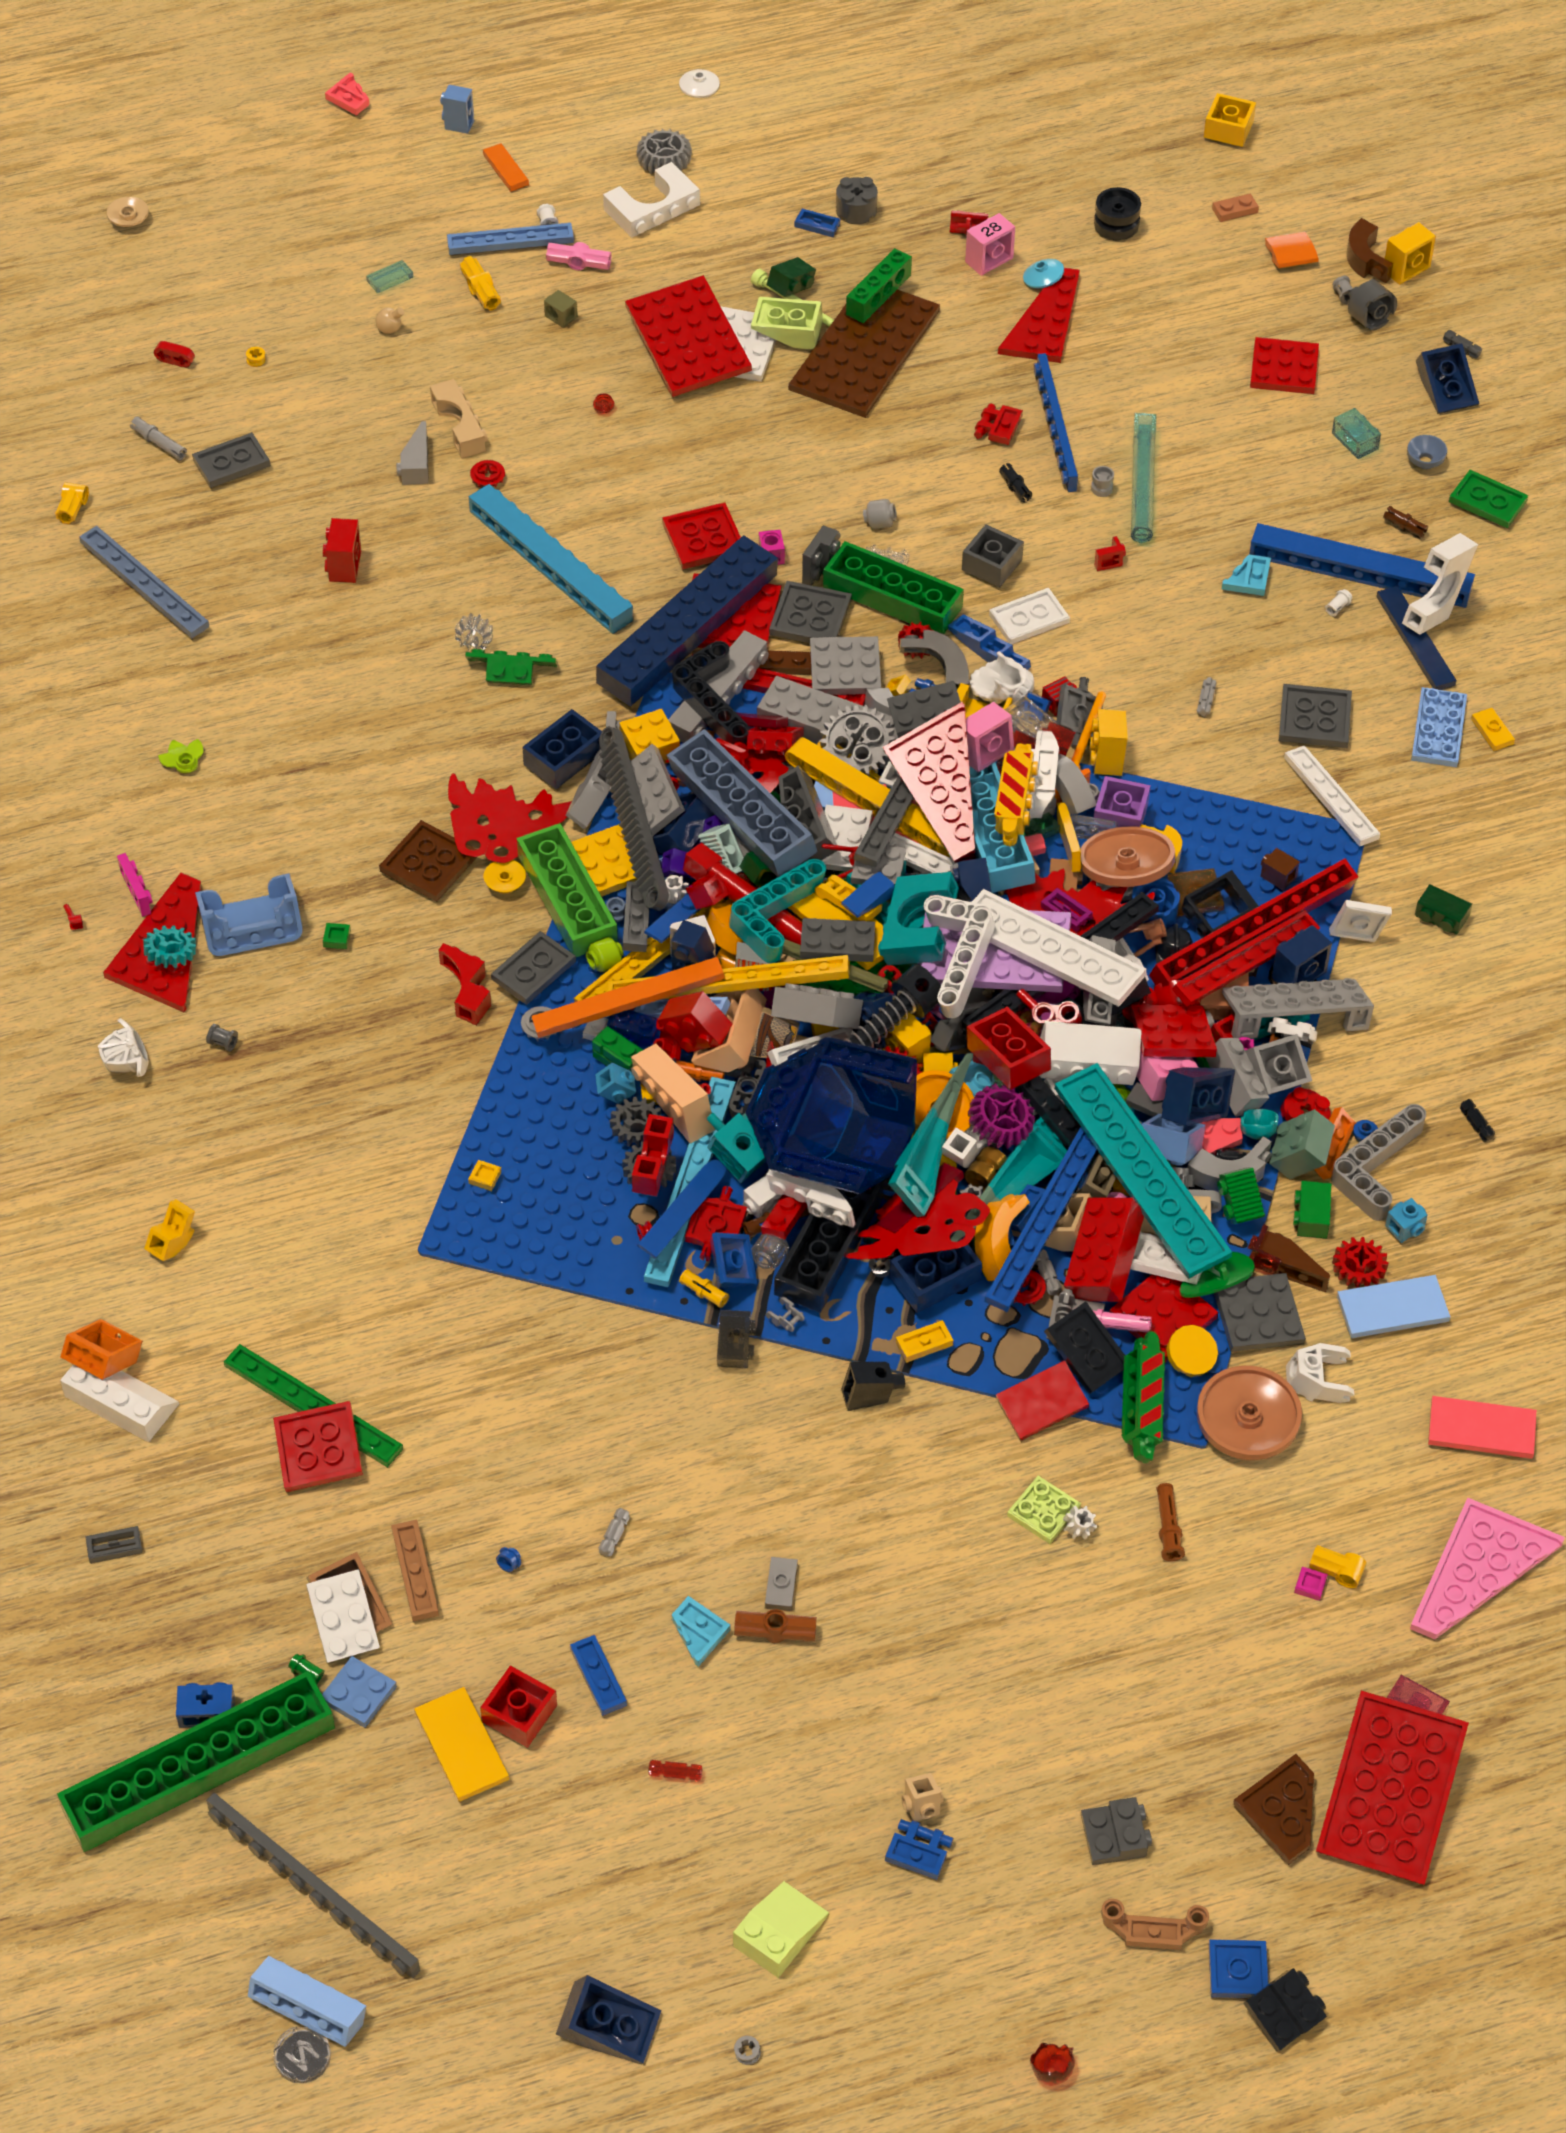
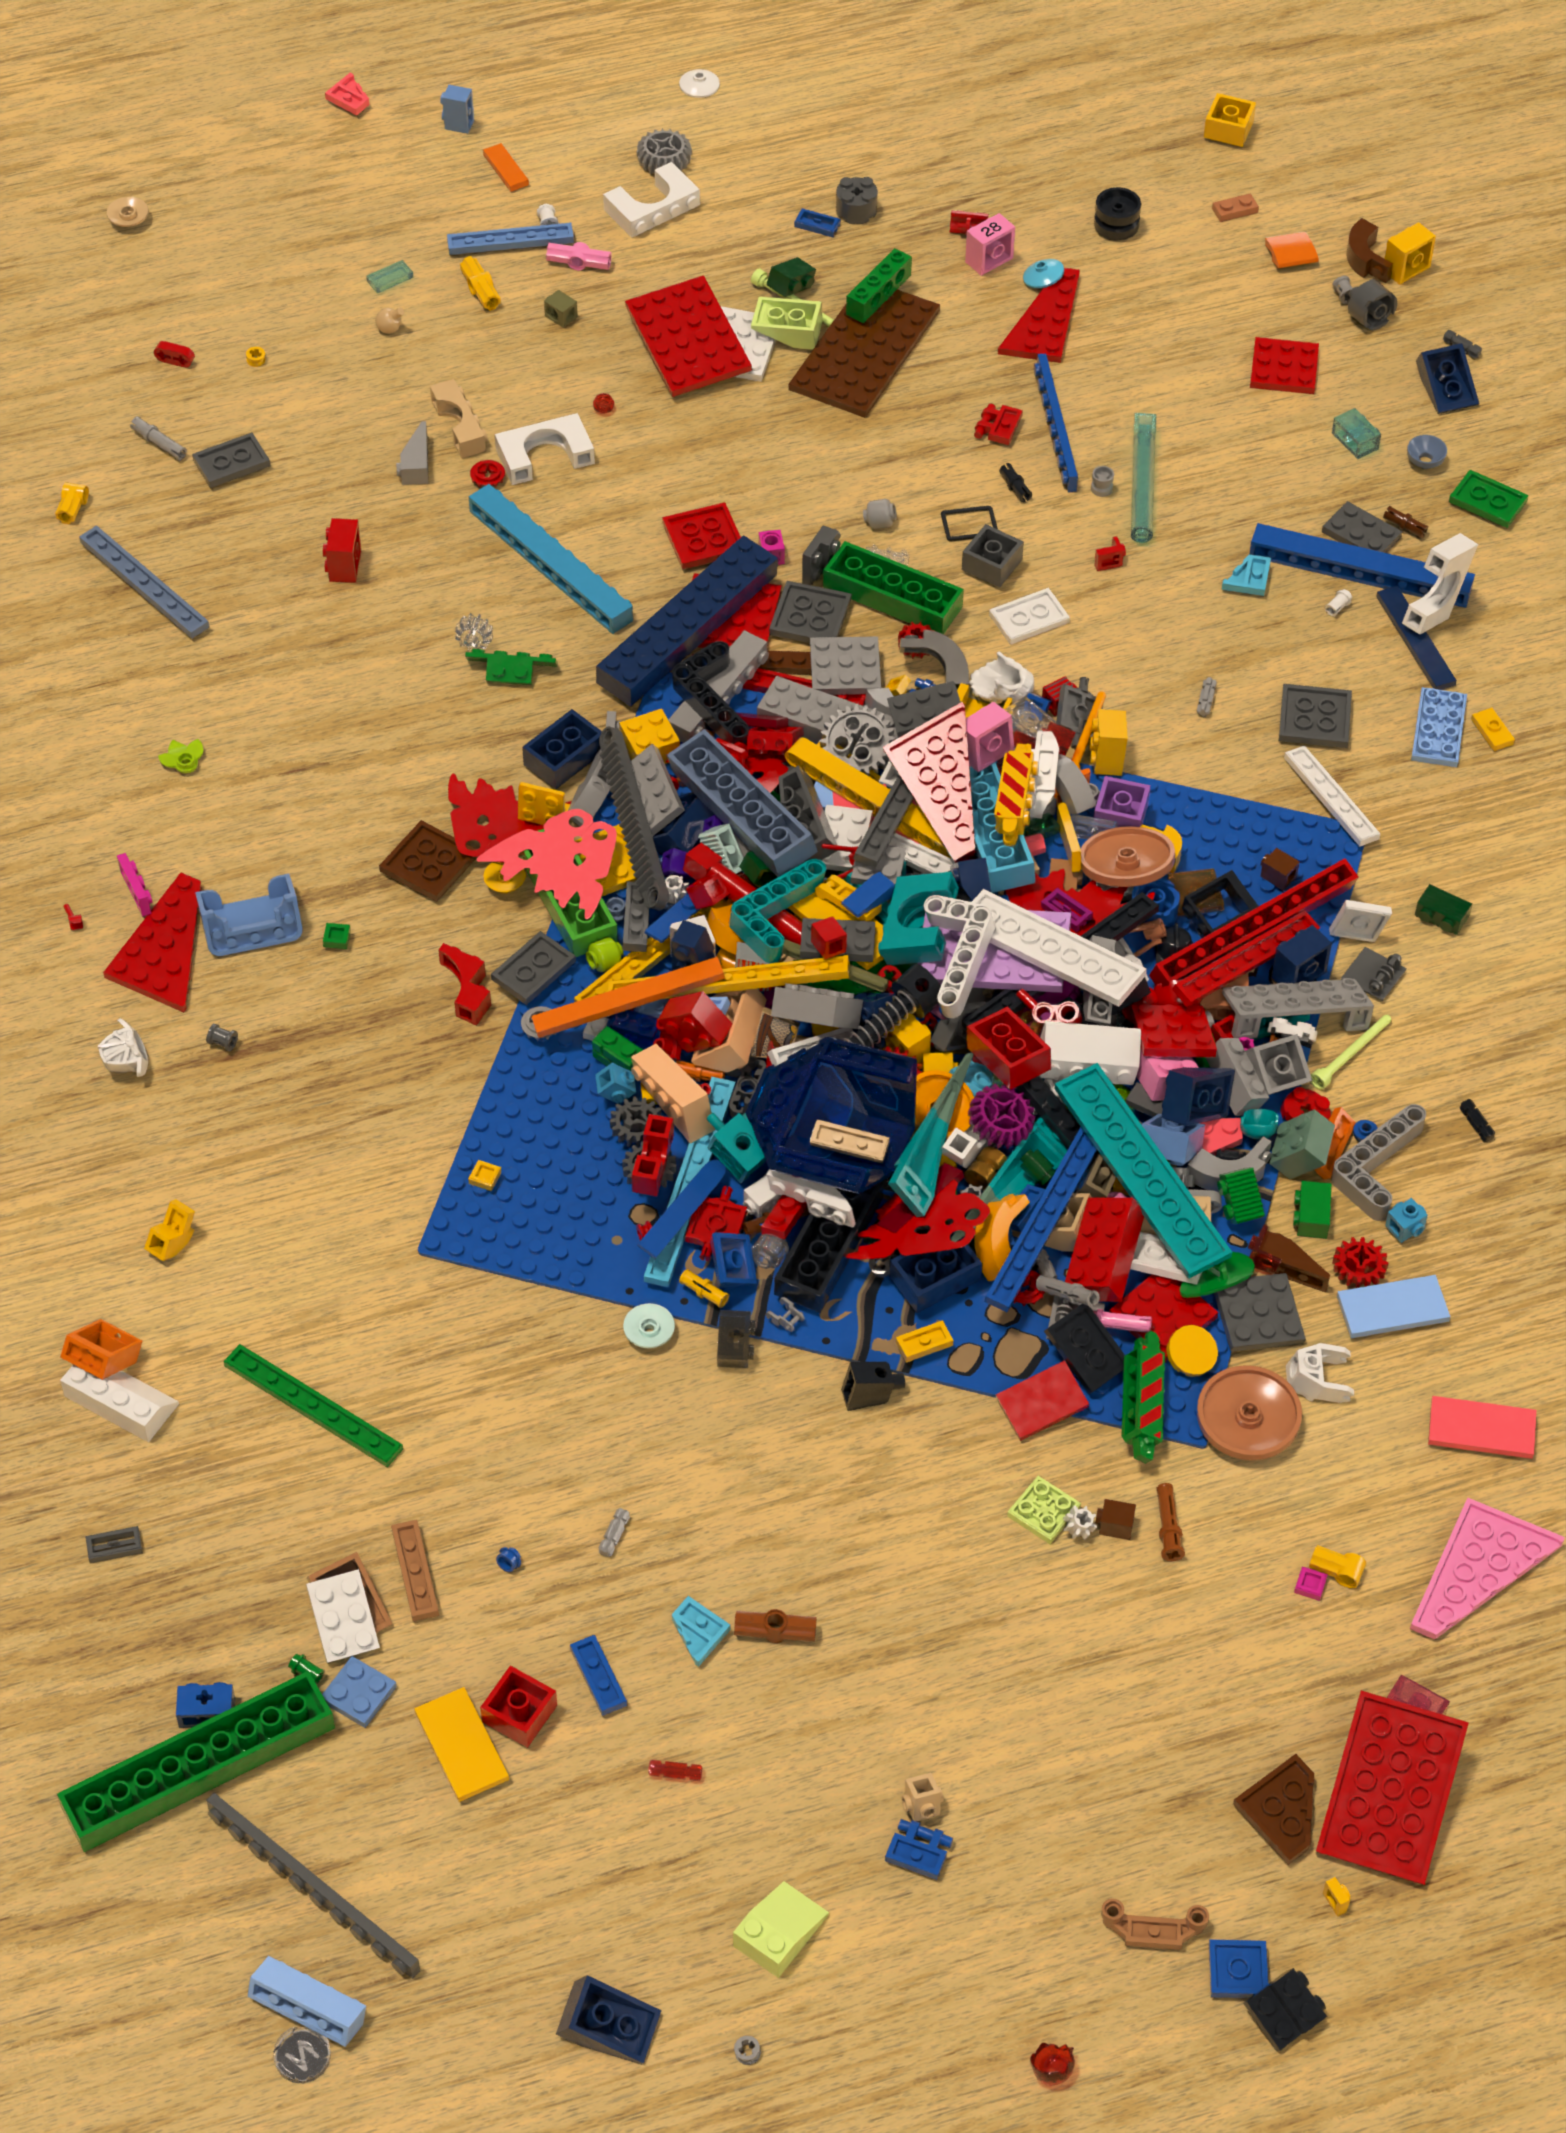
teal gear [143,926,196,968] -> none
red plate [273,1401,363,1492] -> none
light grey plate [765,1557,798,1611] -> none
blue slope [948,614,1031,670] -> none
dark grey plate [1081,1797,1152,1865] -> none
none -> coral piece [477,809,617,919]
none -> white arch [495,413,595,485]
none -> yellow bracket [518,782,570,825]
none -> light aqua dish [623,1303,675,1348]
none -> tan tile [810,1119,890,1164]
none -> red brick [811,916,847,959]
none -> black piece [941,506,998,541]
none -> dark green brick [1020,1149,1056,1186]
none -> light grey pin [1036,1275,1100,1307]
none -> reddish brown brick [1095,1499,1136,1540]
none -> yellowish green piece [1311,1015,1391,1090]
none -> dark grey plate [1322,501,1402,553]
none -> yellow plate [1323,1877,1350,1917]
none -> dark grey hinge [1341,947,1407,1001]

